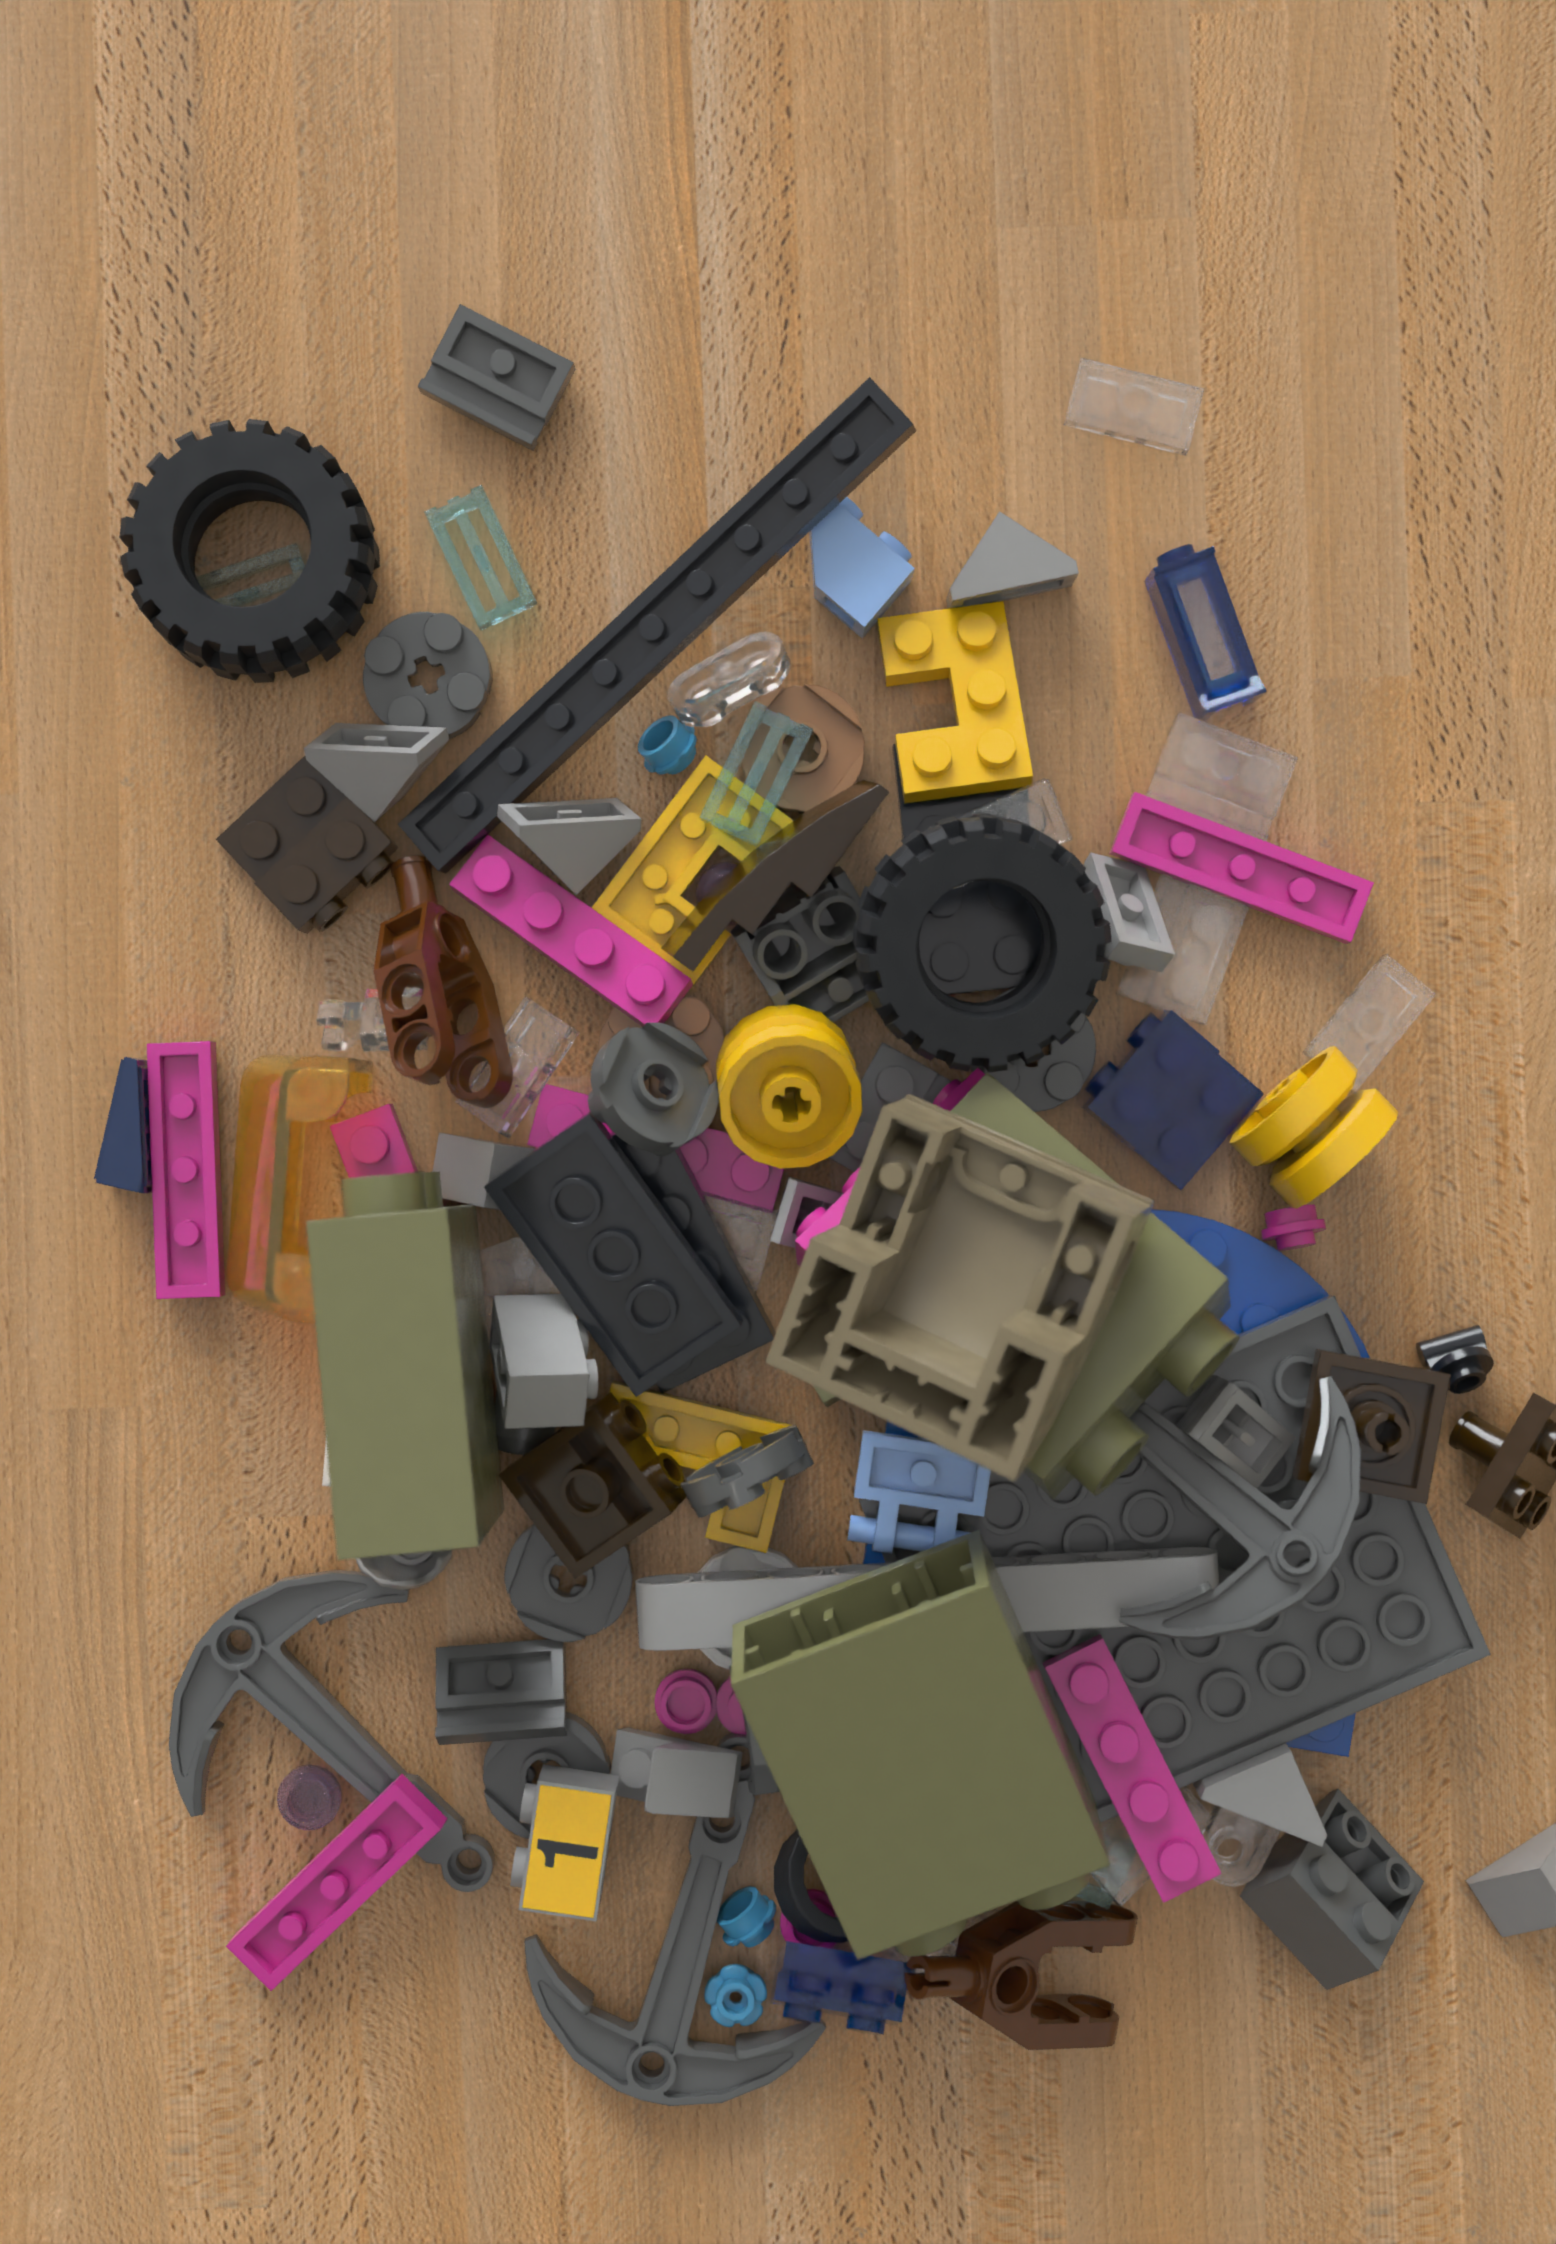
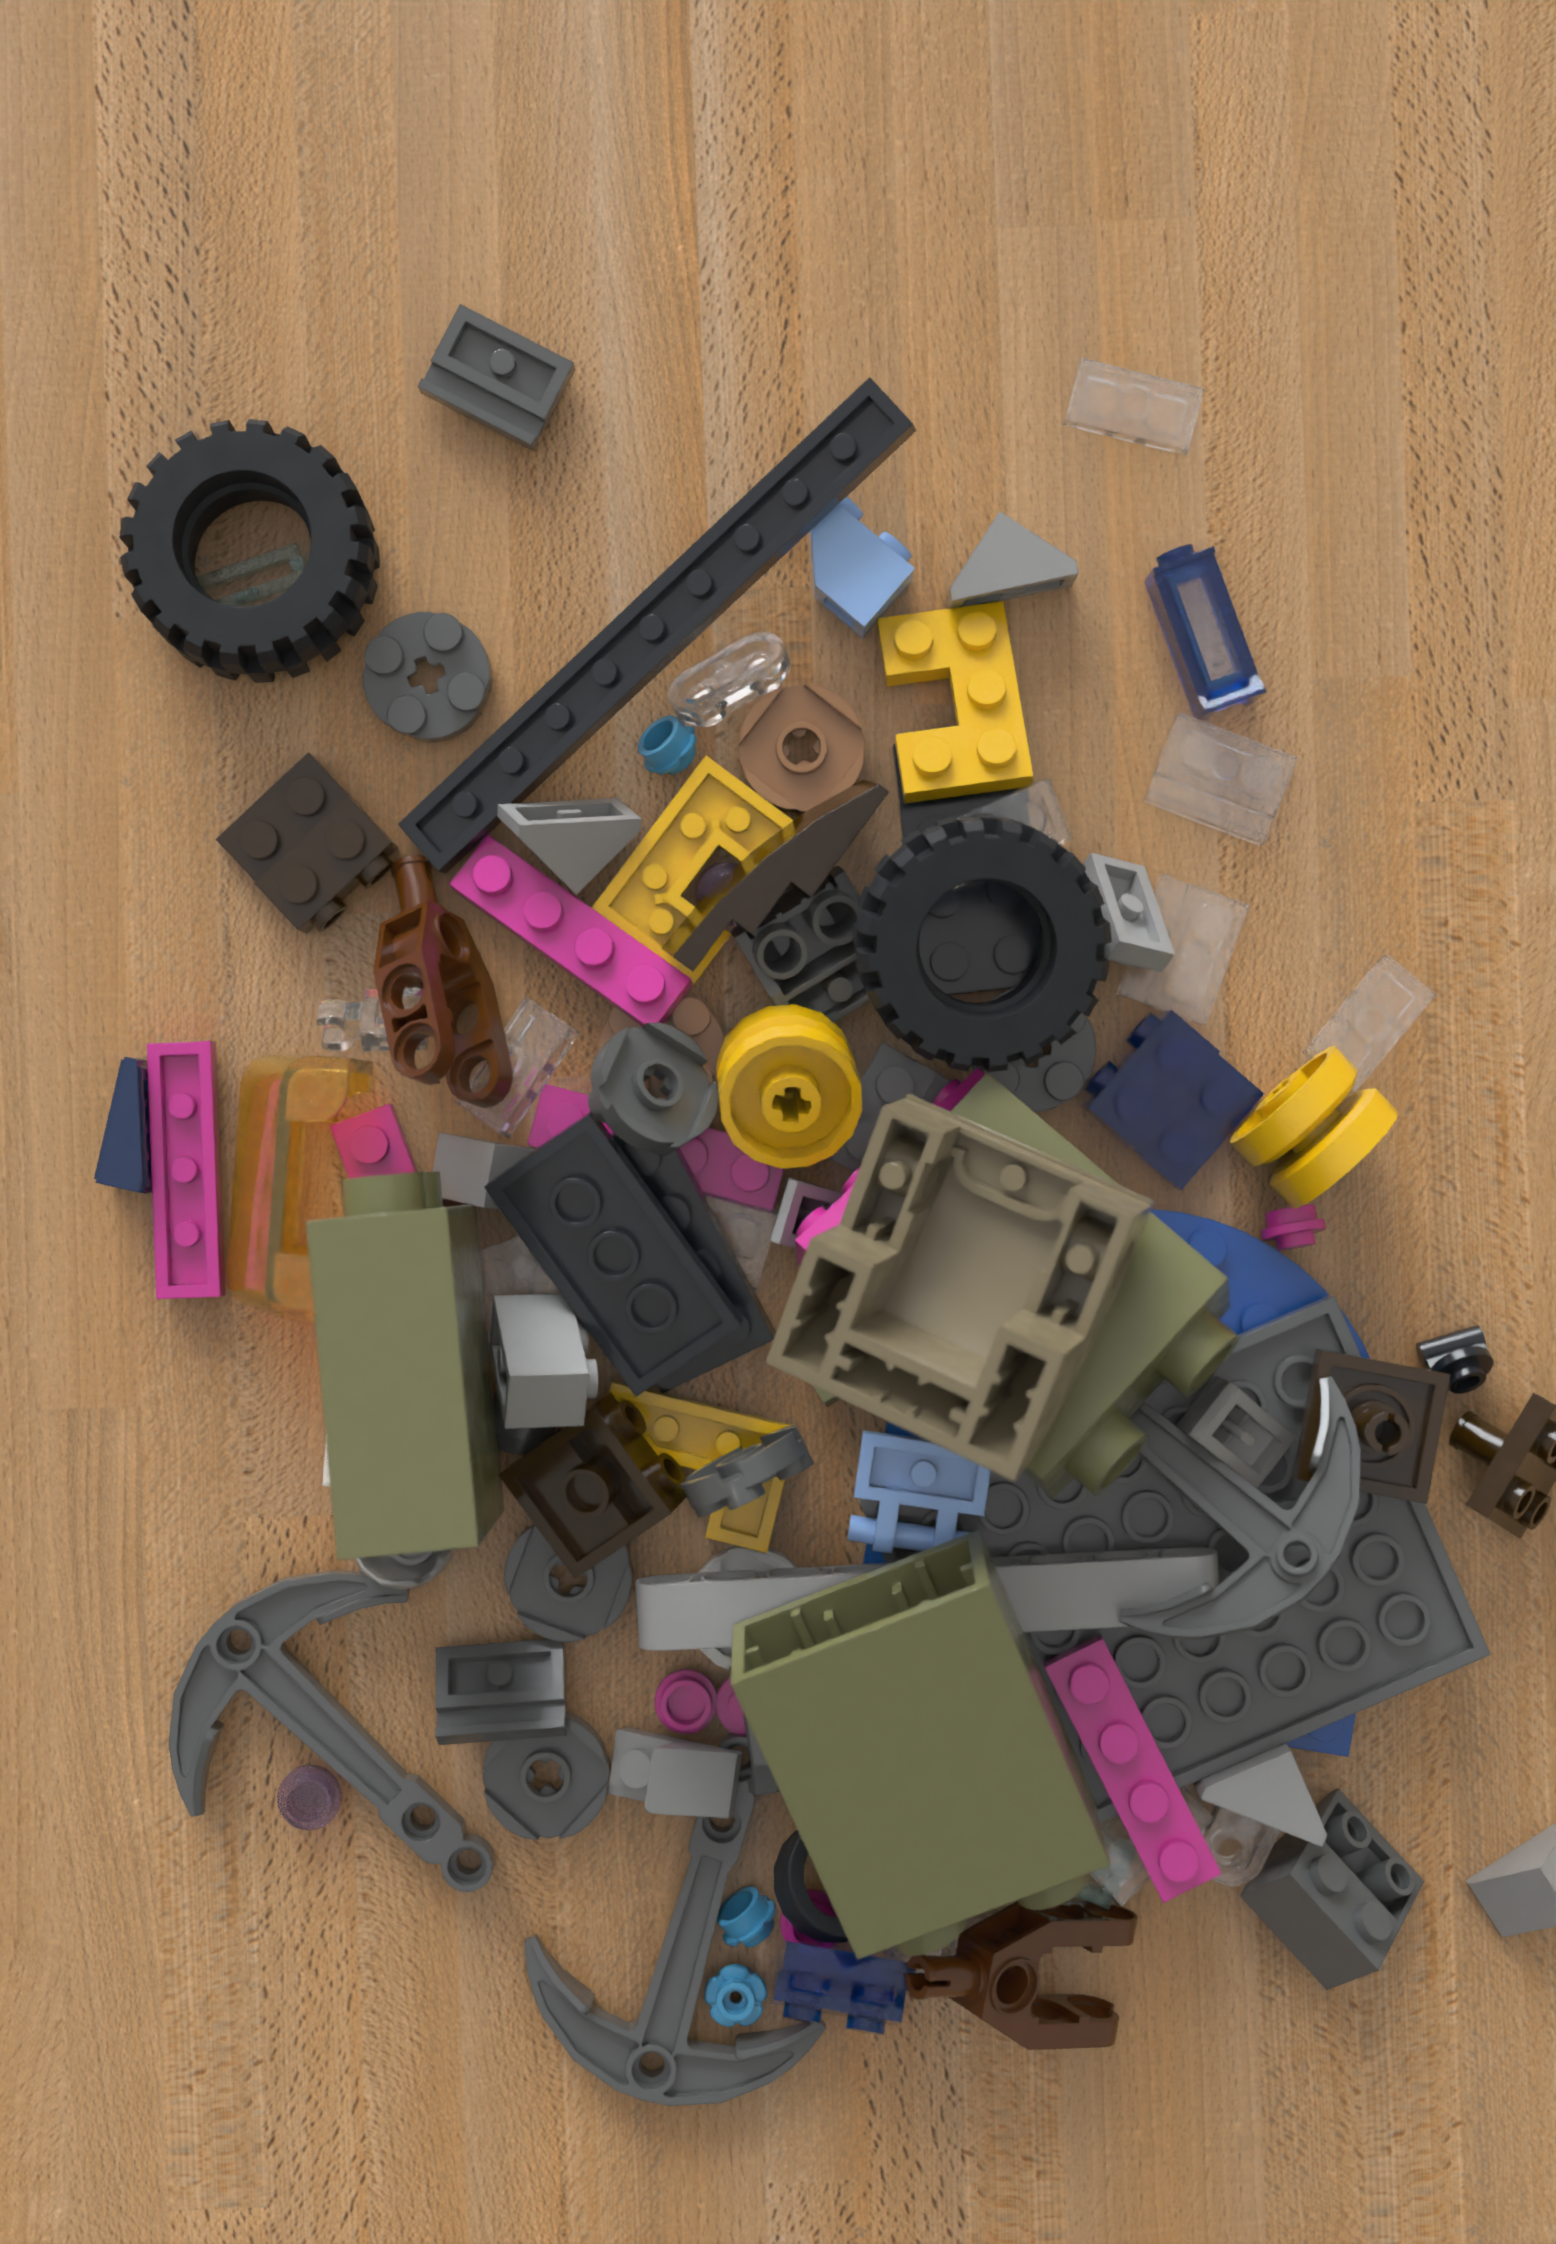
dark pink plate [226,1774,448,1991] -> none
light grey slope [304,723,449,822] -> none
clear light blue tile [424,485,538,631] -> none
yellow brick [510,1764,619,1921] -> none
clear light blue tile [699,701,813,847] -> none
dark pink plate [1109,792,1374,944] -> none

